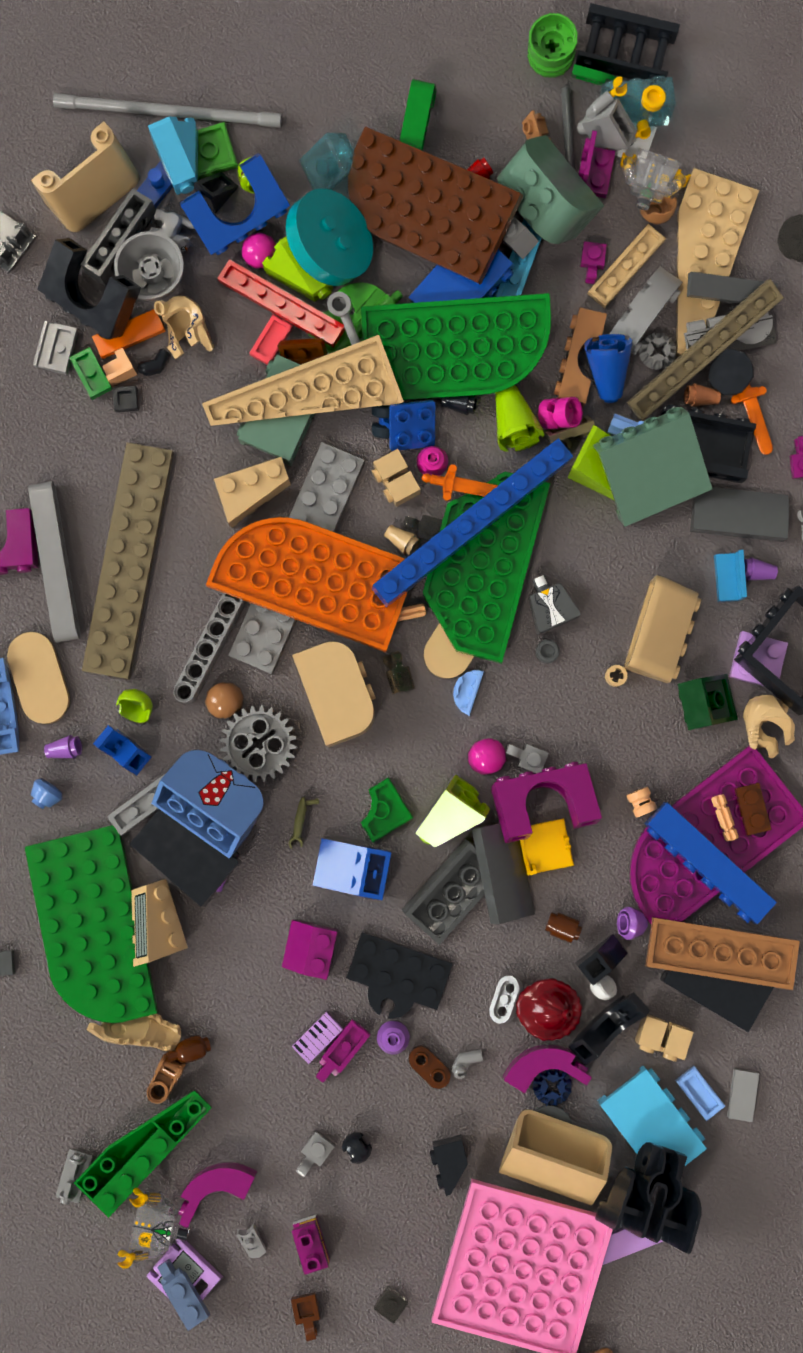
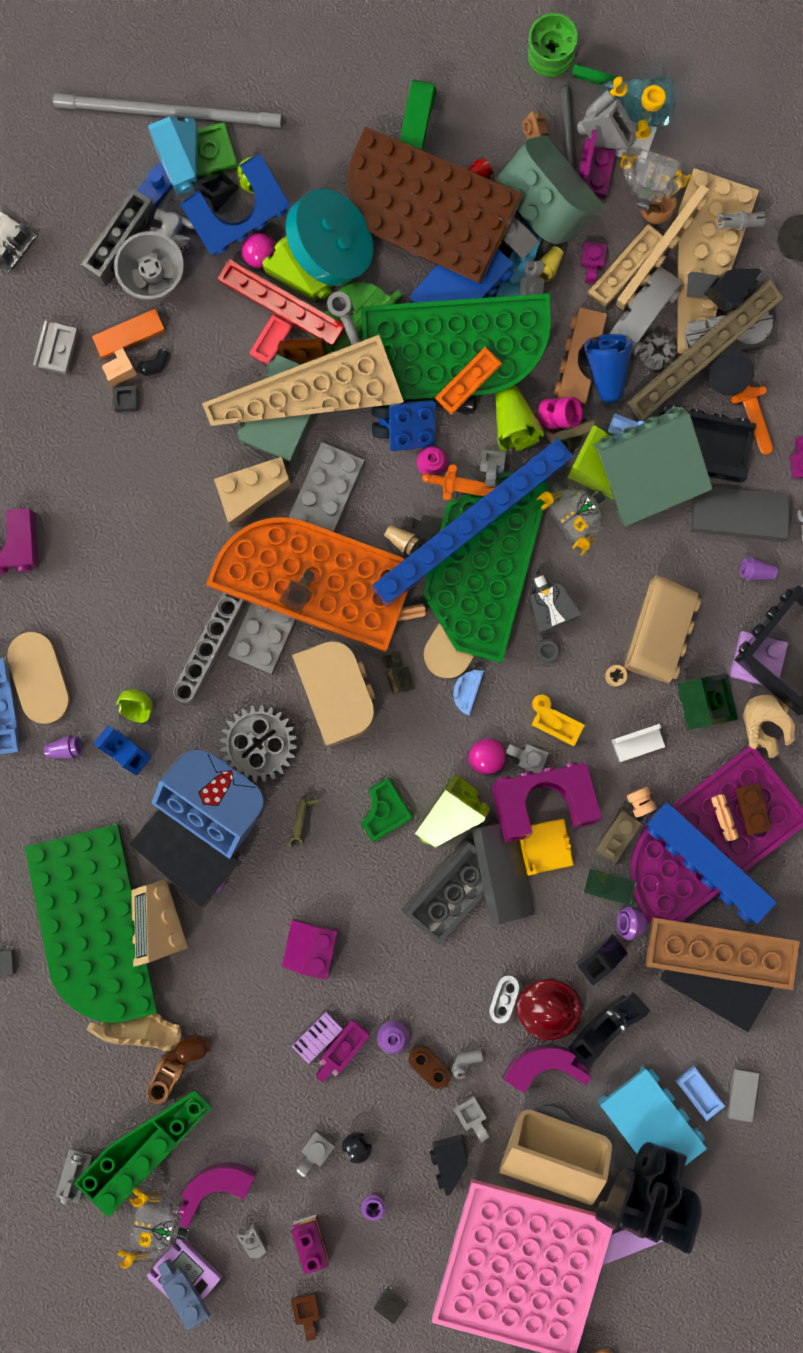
light grey beam [28,481,81,643] -> none
tan windscreen [31,121,139,232] -> none
medium blue cone [31,778,62,809] -> none
black arch [37,238,141,340] -> none
green plate [69,347,112,400] -> none
dark tan plate [82,443,174,680] -> none
light grey plate [107,774,165,836] -> none
tan piece [154,296,214,359] -> none
medium nougat hair [205,682,244,719] -> none
clear light blue slope [299,133,355,190] -> none
slope [313,838,392,900] -> none
black plate [346,932,452,1019] -> none
tan piece [372,449,421,507] -> none
dark blue gear [533,1069,572,1106] -> none
reddish brown brick [545,912,582,943] -> none
black fence [576,3,680,87] -> none
white tile [590,975,617,1000] -> none
tan piece [635,1014,694,1062] -> none
nougat cone [684,383,721,407] -> none
dark azure panel [714,550,747,602] -> none
none -> clear smoke plate [279,569,315,614]
none -> medium lavender cone [361,1193,386,1221]
none -> orange tile [435,347,502,415]
none -> light grey plate [453,1096,489,1142]
none -> light grey plate [480,450,506,487]
none -> light grey plate [520,261,544,295]
none -> yellow hinge [531,694,585,746]
none -> clear torso [536,489,607,556]
none -> light yellow cone [539,246,564,282]
none -> clear green slope [584,869,637,905]
none -> dark tan plate [595,810,641,864]
none -> white panel [611,724,665,762]
none -> tan plate [616,184,709,311]
none -> black slope [704,268,762,313]
none -> light grey pin [717,211,766,230]

